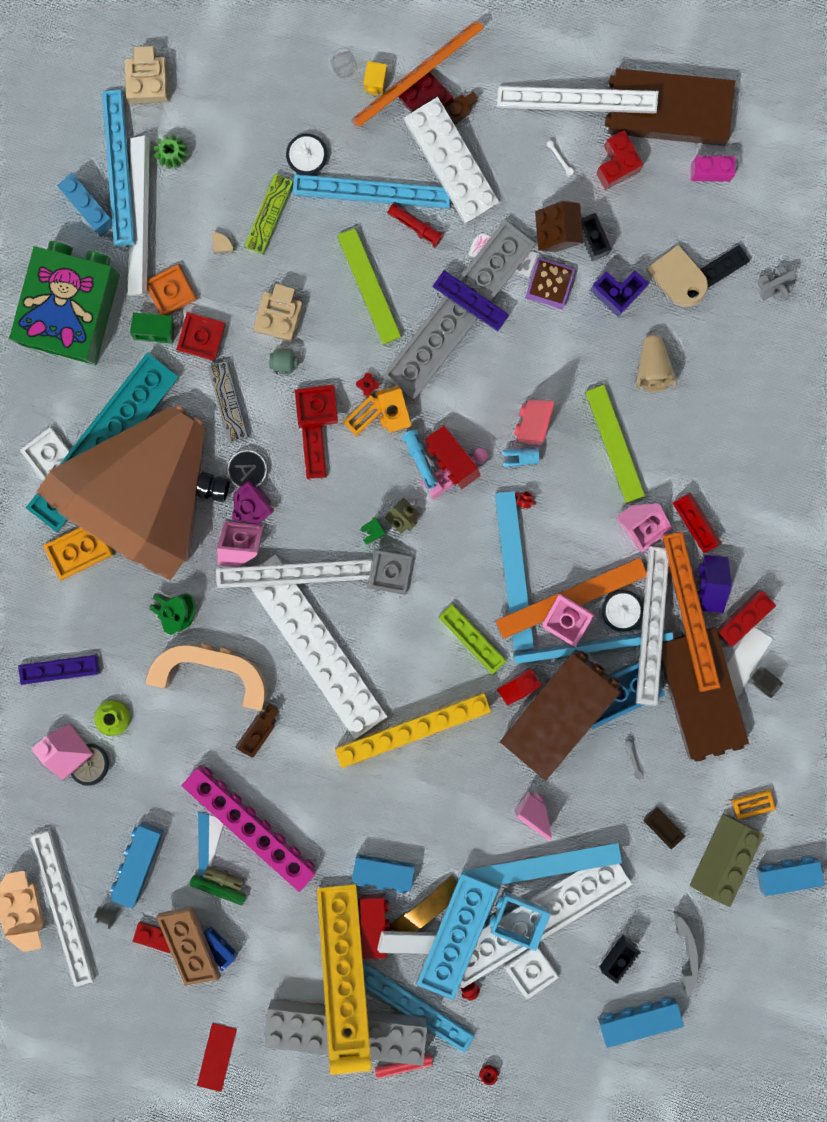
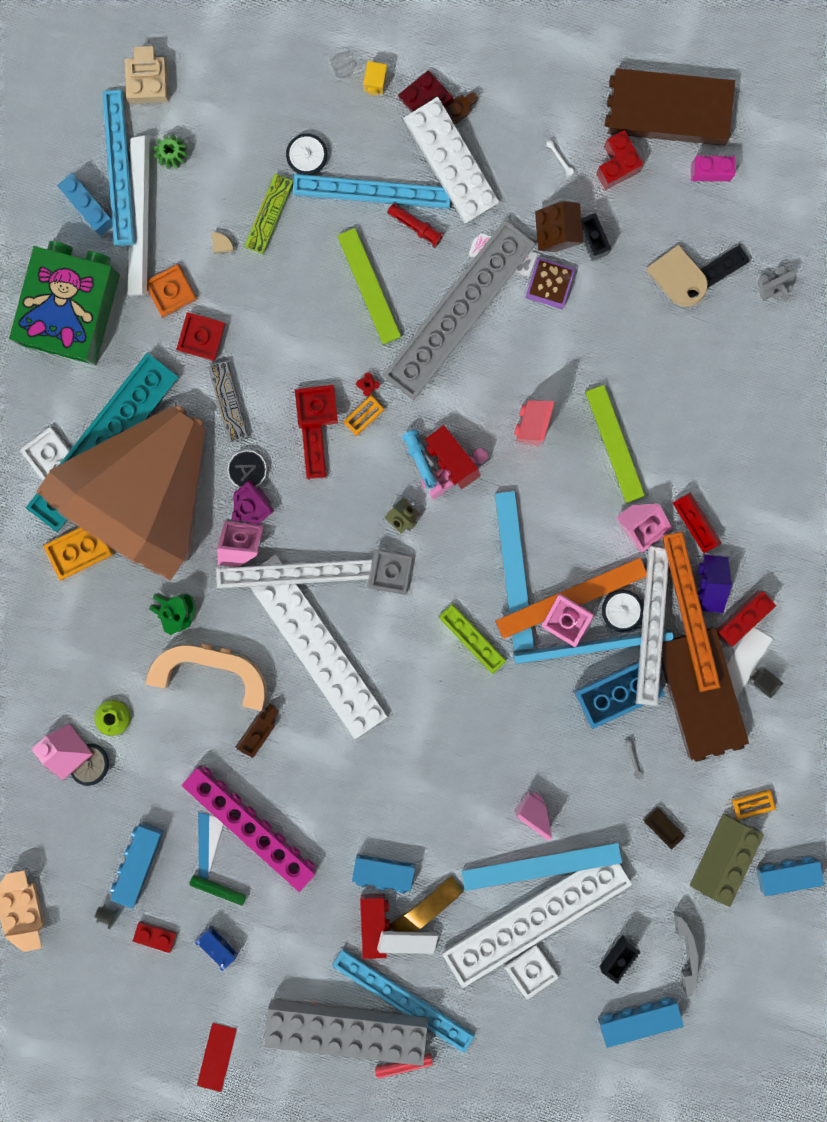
dark purple tile [18,654,100,685] -> none
white tile [30,829,95,987] -> none
green hinge [130,312,175,344] -> none
medium nougat tile [156,906,221,986] -> none
black wheel [196,472,230,503] -> none
olive pin [203,865,244,891] -> none
tan piece [253,284,303,343] -> none
sand green head [269,348,298,375] -> none
yellow hinge [317,884,372,1075] -> none
yellow brick [335,692,491,768] -> none
orange tile [351,22,484,127] -> none
green hinge [360,516,387,545] -> none
light orange brick [374,385,411,433] -> none
medium azure plate [416,872,498,1000] -> none
dark purple tile [432,270,509,332] -> none
red plate [461,982,480,1001] -> none
red plate [479,1065,499,1085] -> none
medium azure window [488,892,551,951] -> none
white tile [497,86,659,114] -> none
red slope [497,668,542,706] -> none
reddish brown brick [500,649,623,781] -> none
medium azure hinge [502,446,539,467] -> none
red plate [515,491,536,509] -> none
dark purple brick [590,270,649,317] -> none
tan cone [636,334,677,392] -> none

